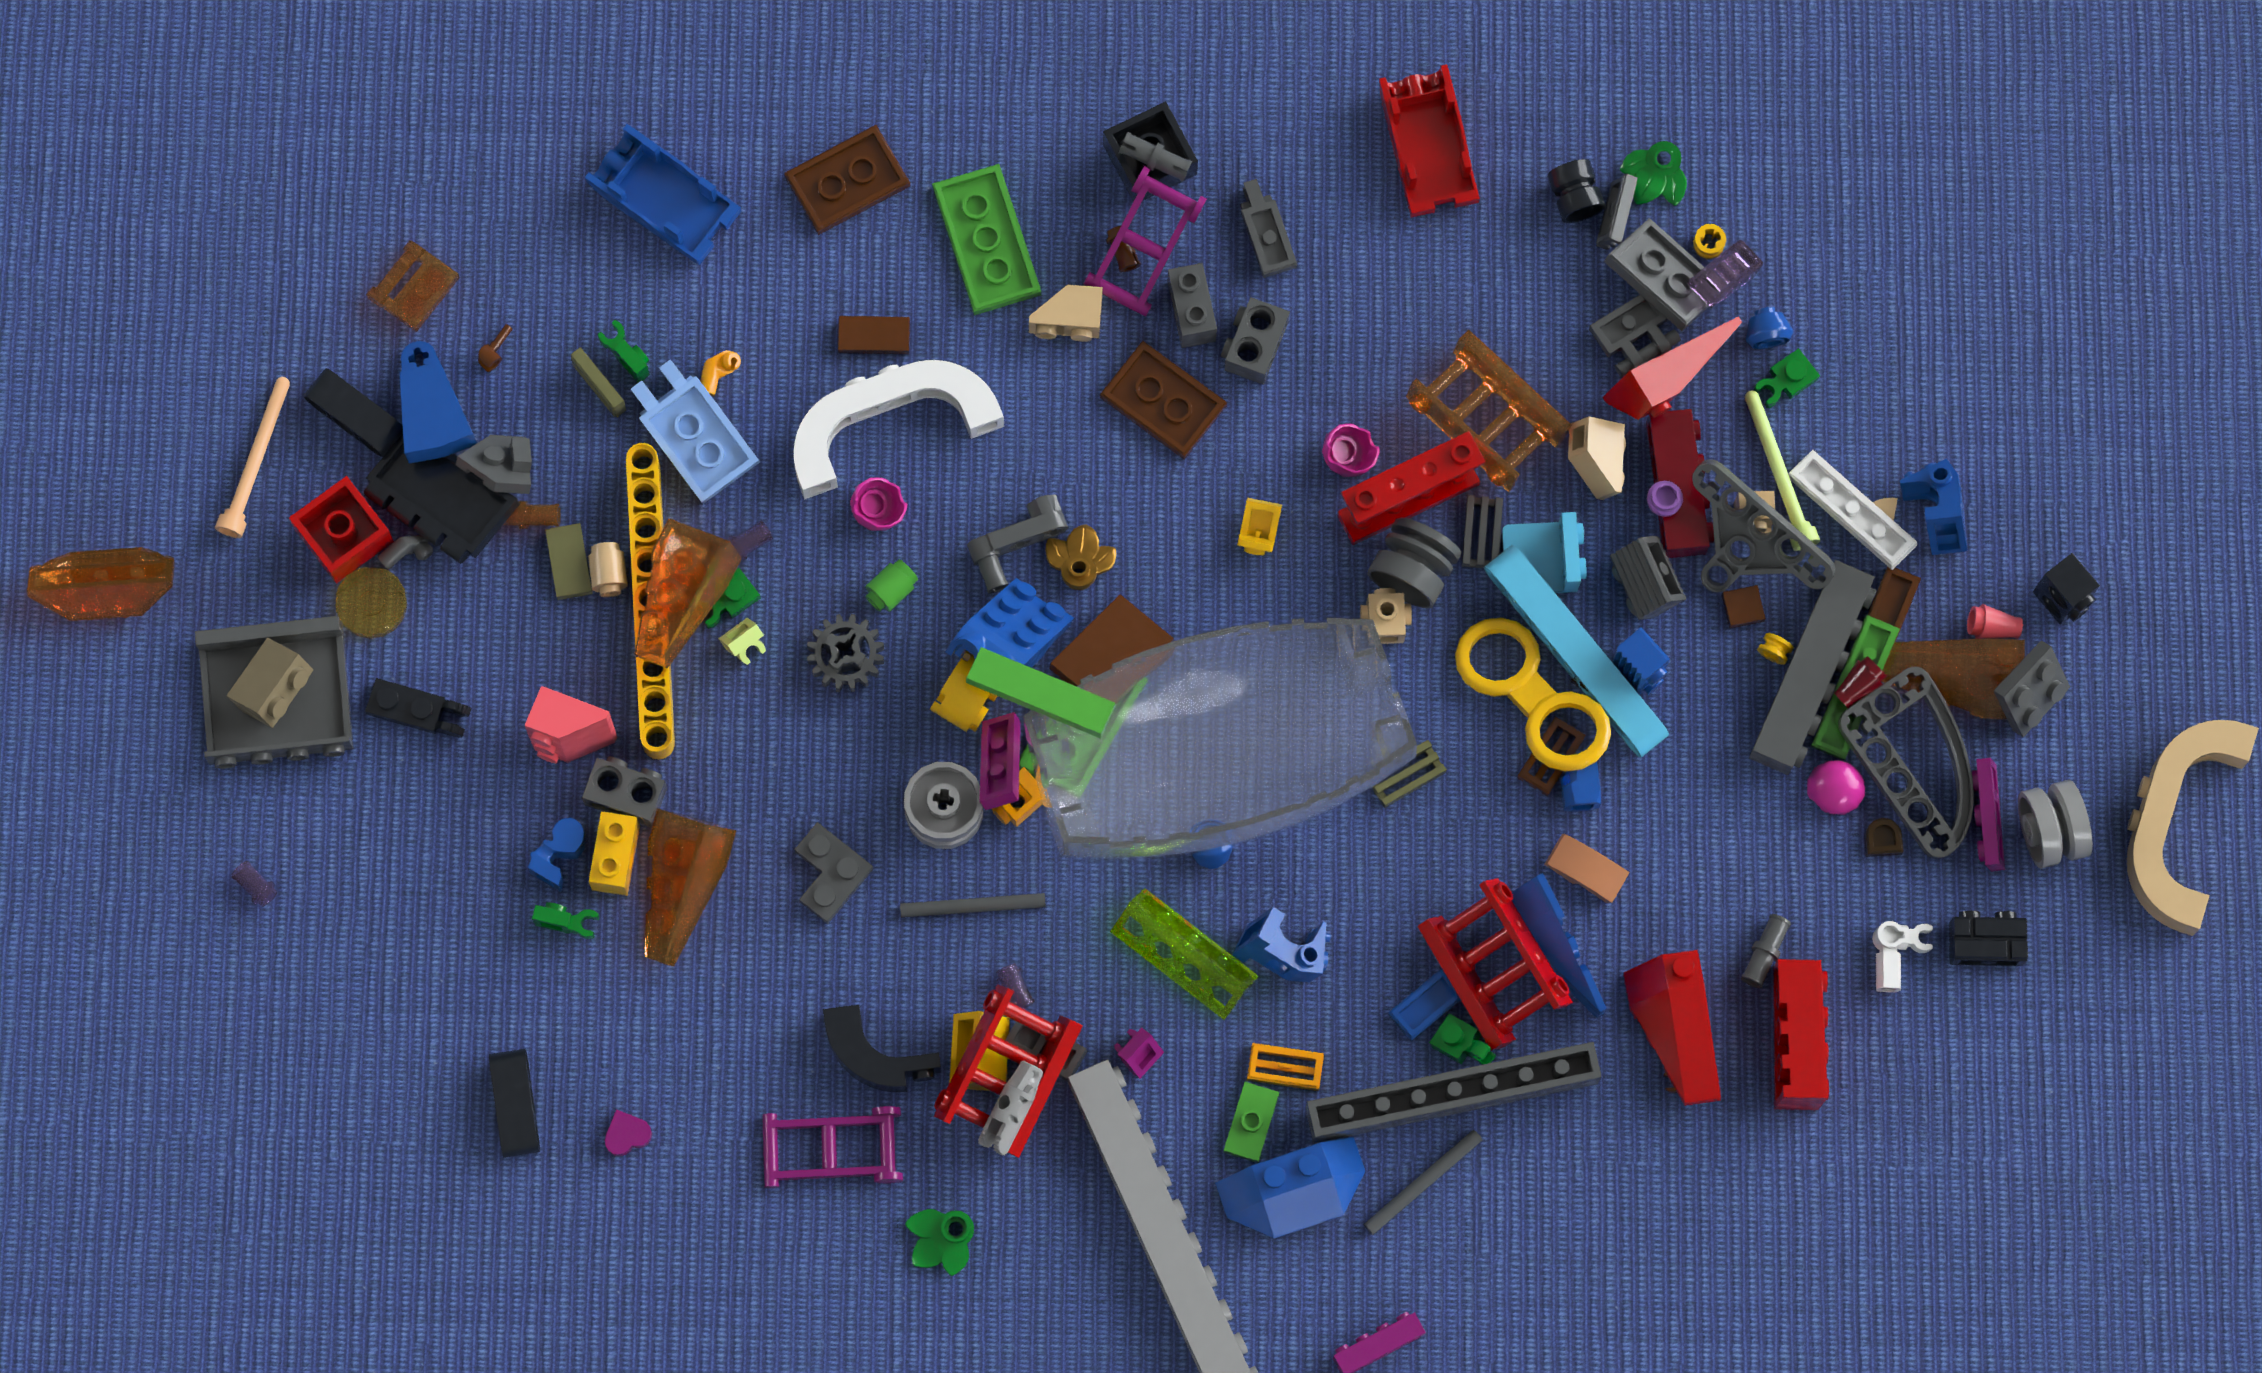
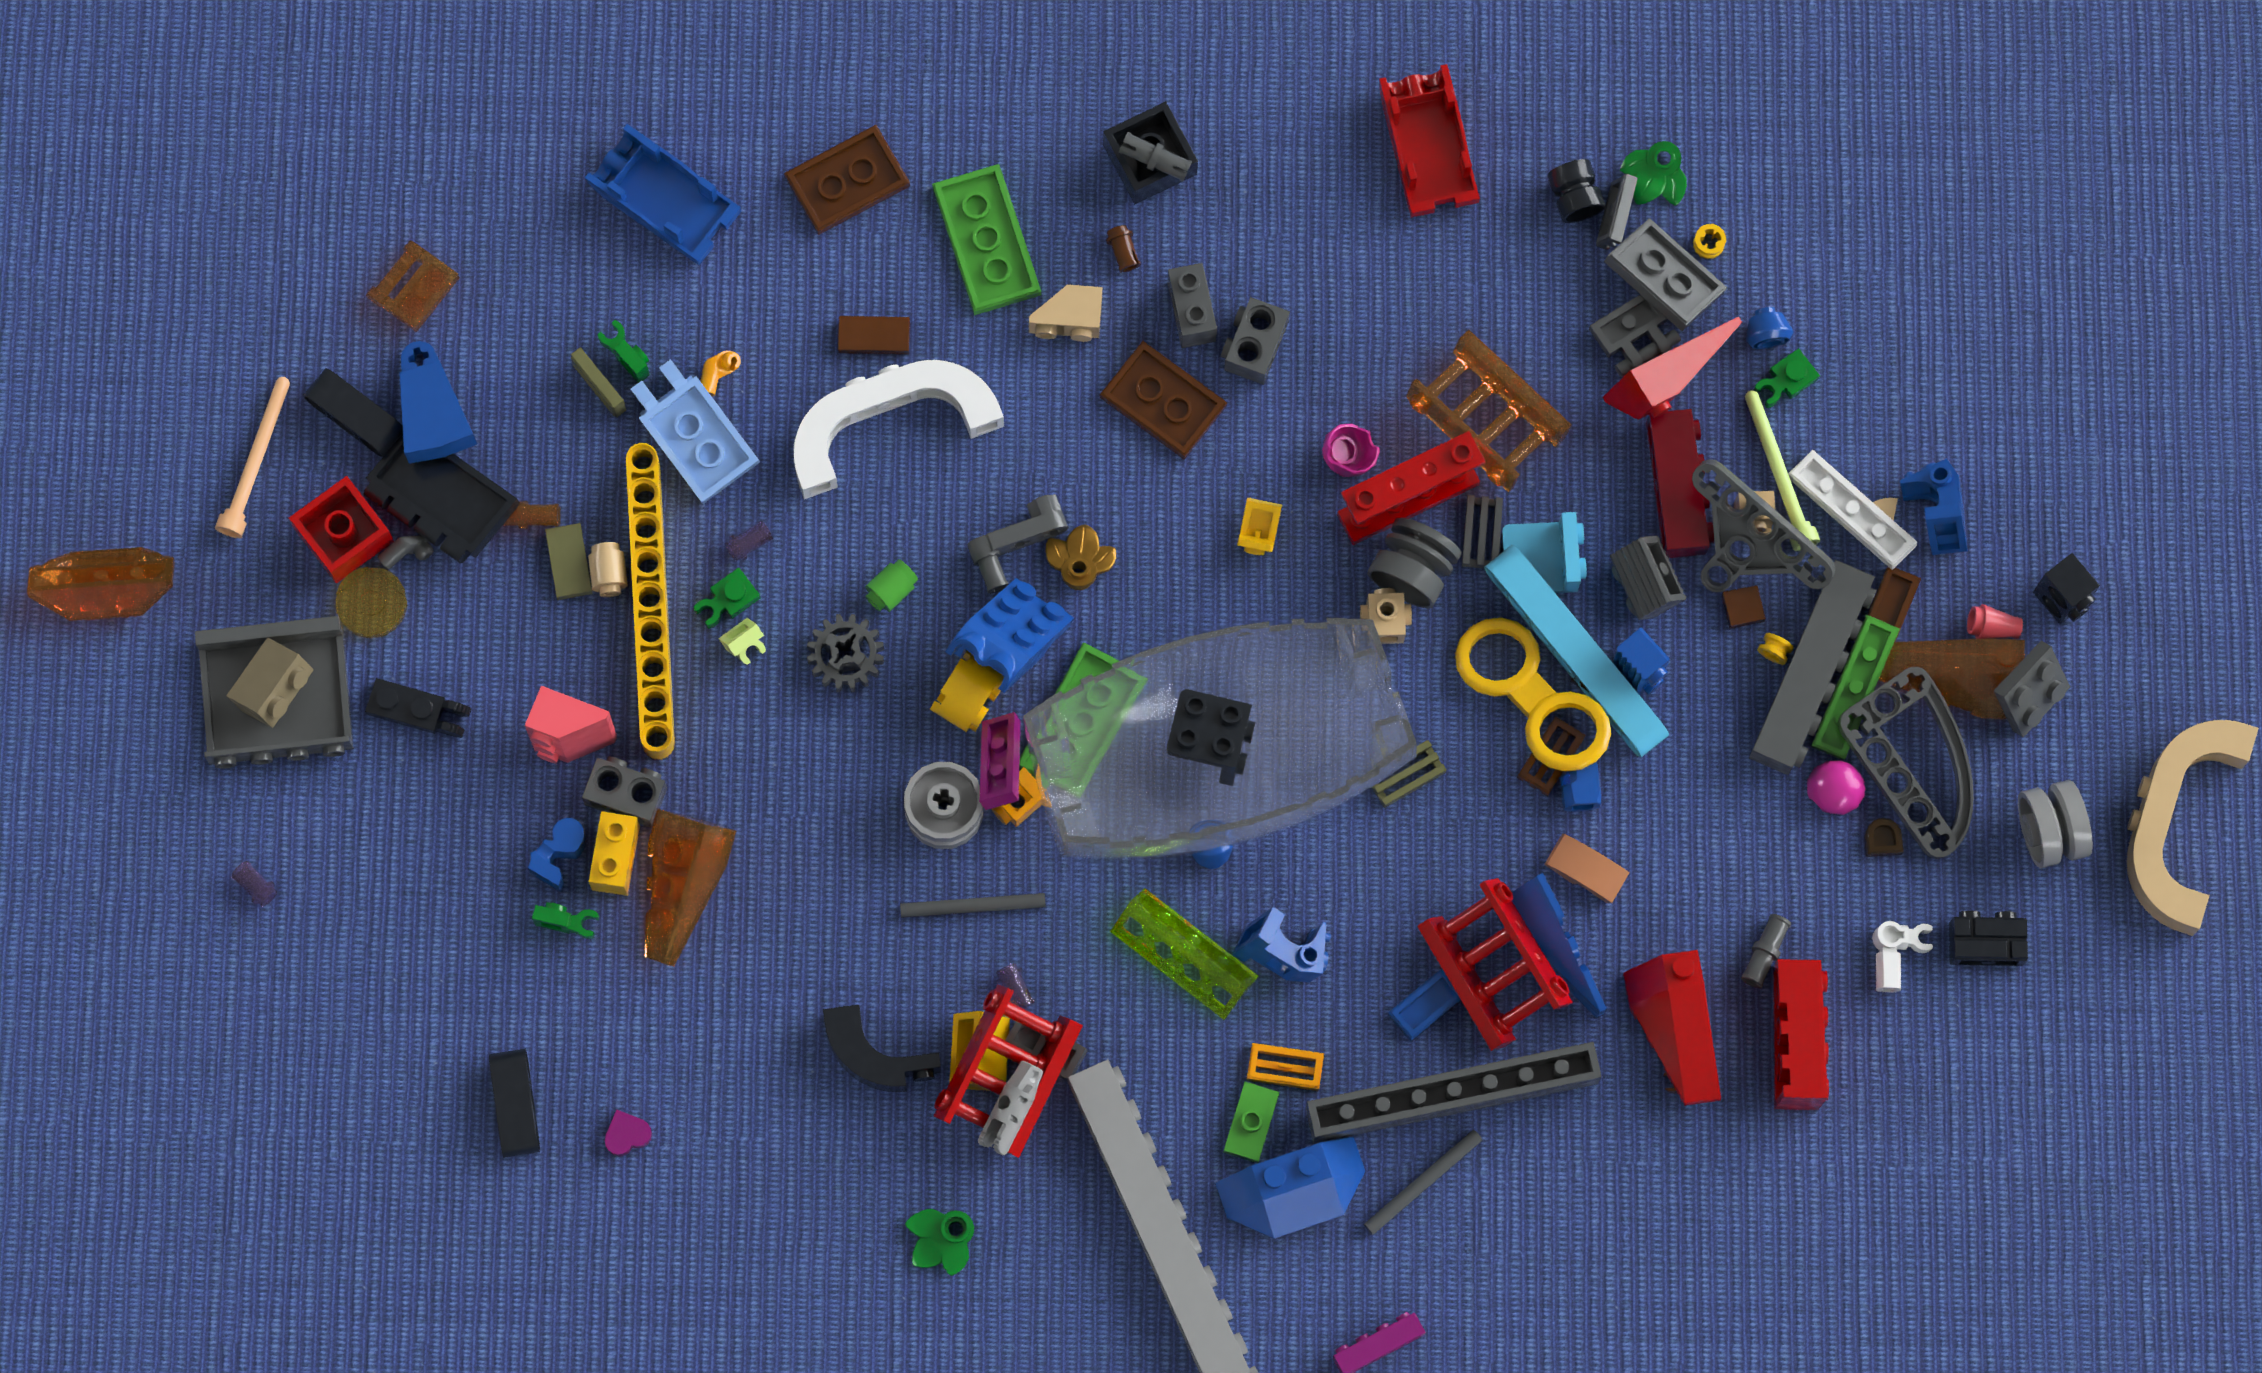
dark grey plate [456,435,532,494] -> none
reddish brown hand [478,324,513,372] -> none
clear orange wedge [635,519,742,668] -> none
magenta piece [762,1106,903,1188] -> none
dark grey plate [794,822,874,924] -> none
dark pink hair [850,477,908,531] -> none
bright green tile [966,647,1115,739] -> none
reddish brown tile [1049,594,1174,702] -> none
magenta piece [1083,166,1207,317] -> none
magenta tile [1114,1028,1164,1079] -> none
dark grey hinge [1240,179,1297,278] -> none
green plate [1429,1013,1496,1065] -> none
tan slope [1568,416,1626,500] -> none
medium lavender plate [1647,481,1683,517] -> none
clear purple slope [1687,240,1763,308] -> none
dark red cone [1834,656,1887,709] -> none
magenta plate [1972,758,2005,871] -> none
none -> black bracket [1167,689,1256,786]

